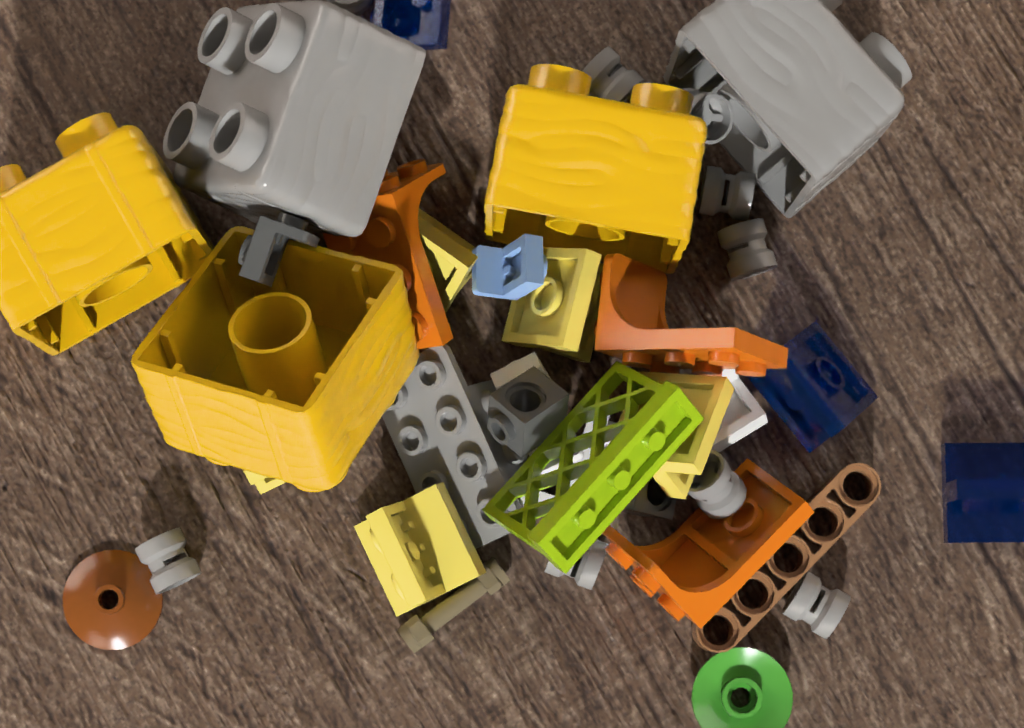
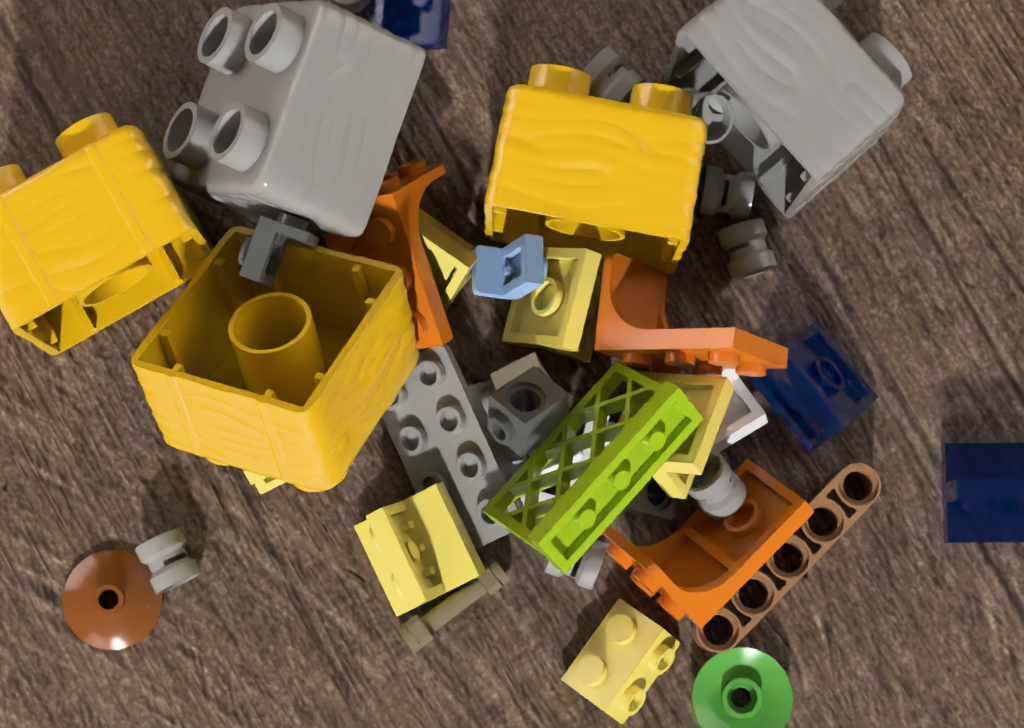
light grey wheel [782,571,851,639] -> none
none -> light yellow bracket [560,598,680,724]

